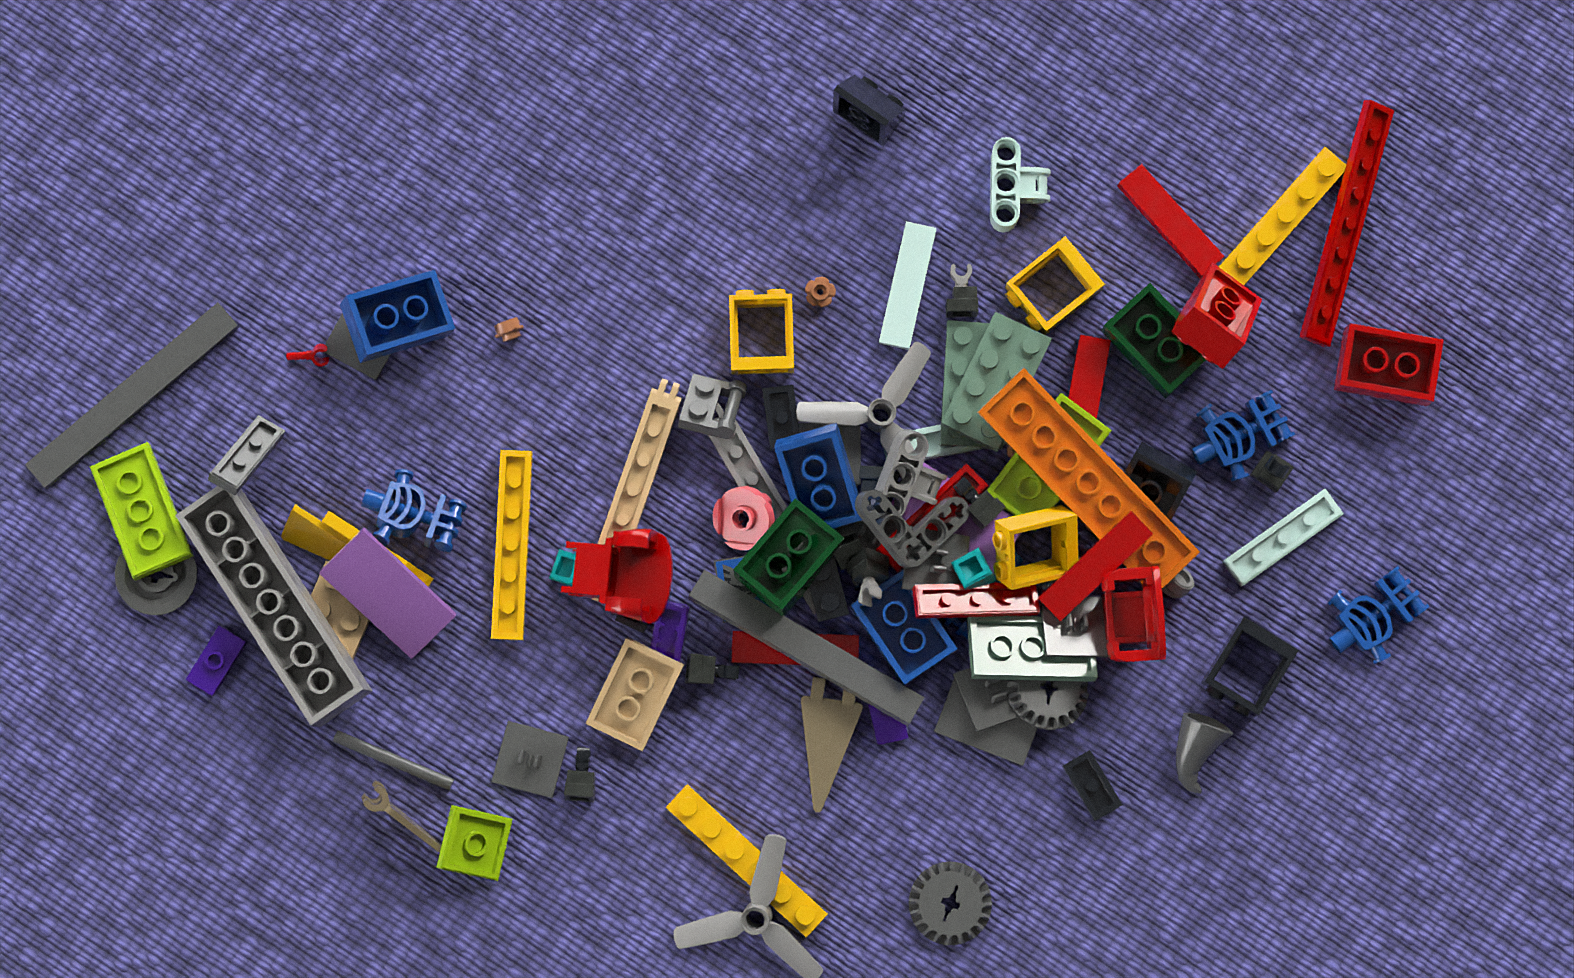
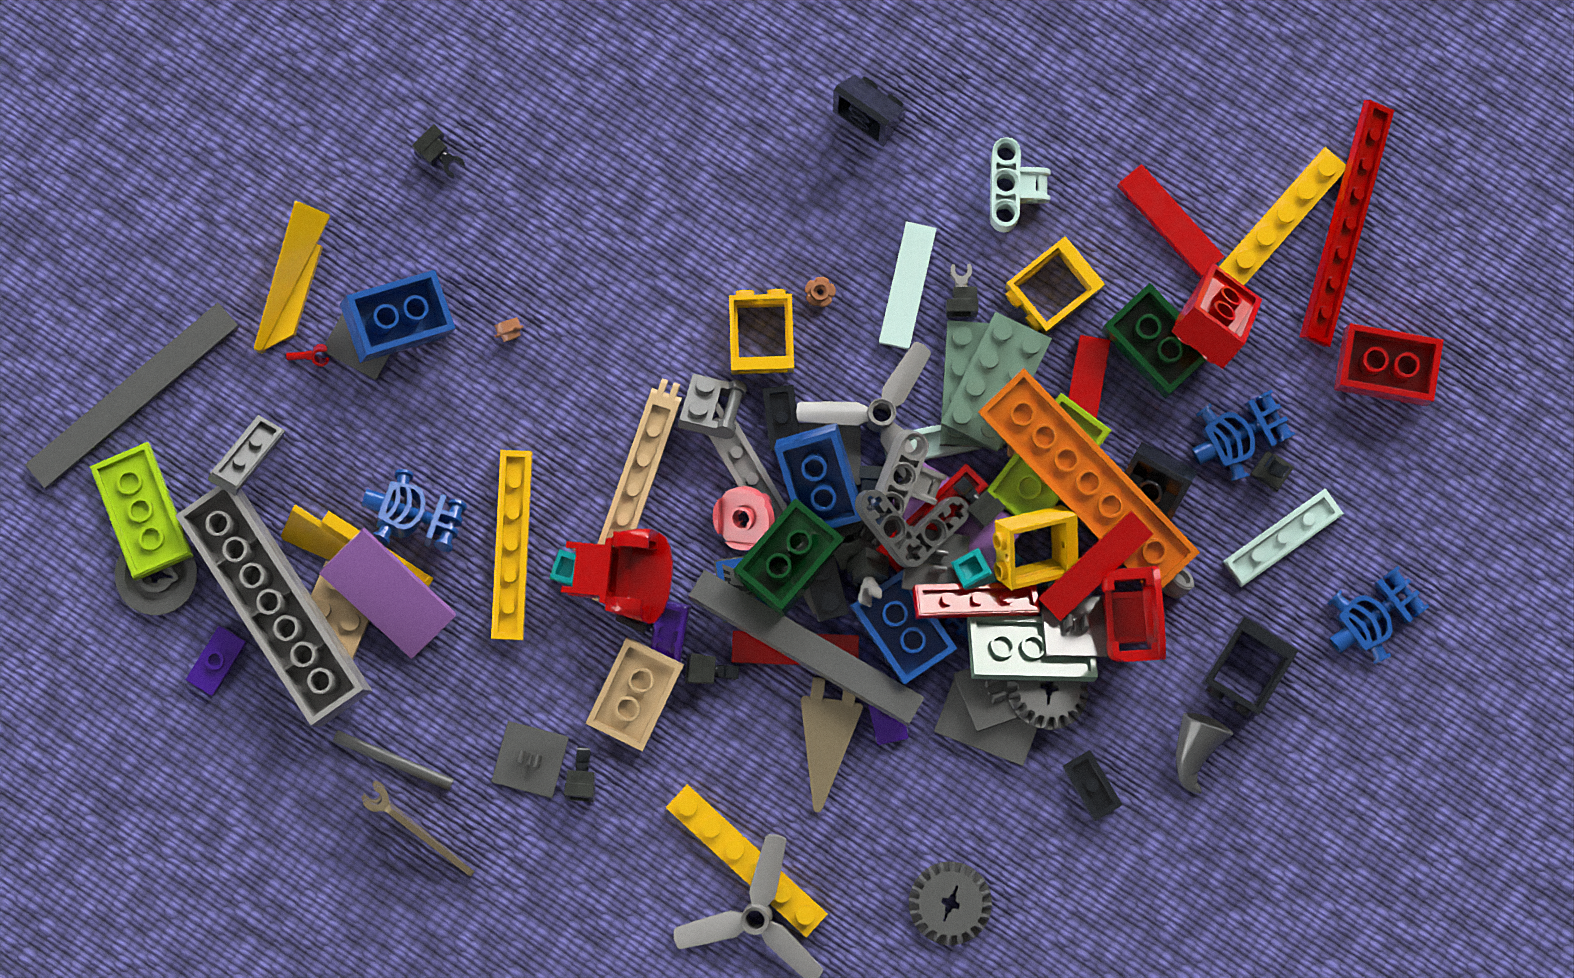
lime plate [436,805,513,881] -> none
none -> yellow wedge [254,201,330,354]
none -> pearl dark grey piece [412,124,466,179]

